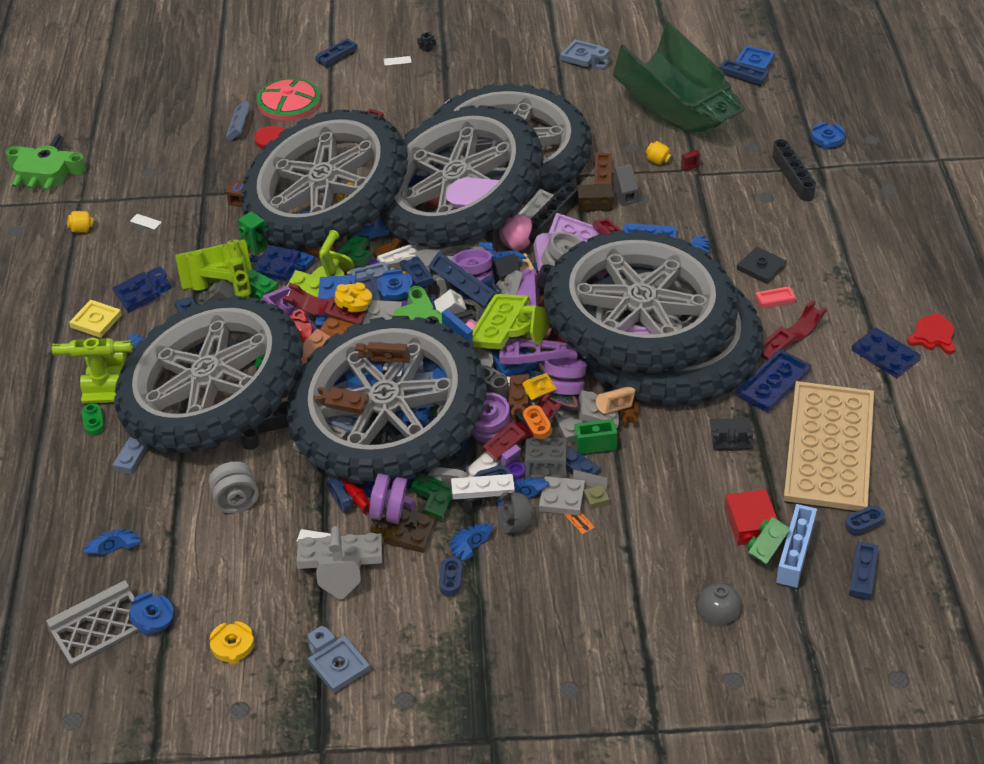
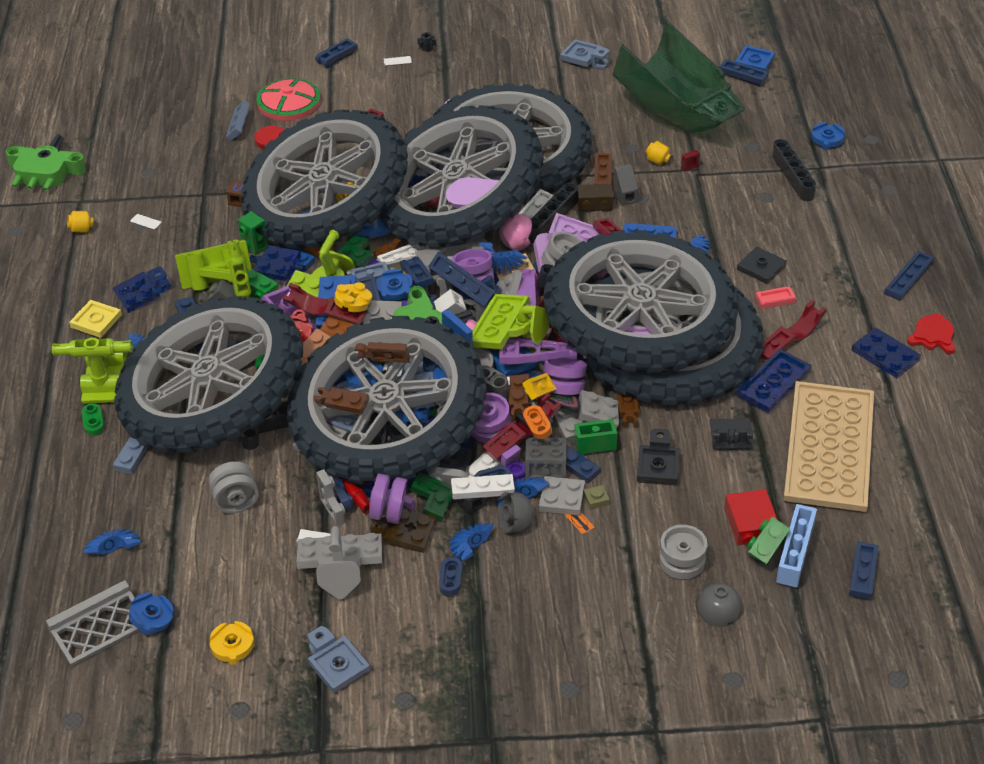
black brick [492,253,522,278] -> none
light grey sticker [573,470,608,490] -> none
light nougat brick [596,387,635,414] -> none
dark blue plate [845,506,885,534] -> none
none -> light grey plate [316,469,346,526]
none -> black plate [637,428,680,484]
none -> light grey wheel [659,525,708,579]
none -> dark blue tile [884,251,934,301]

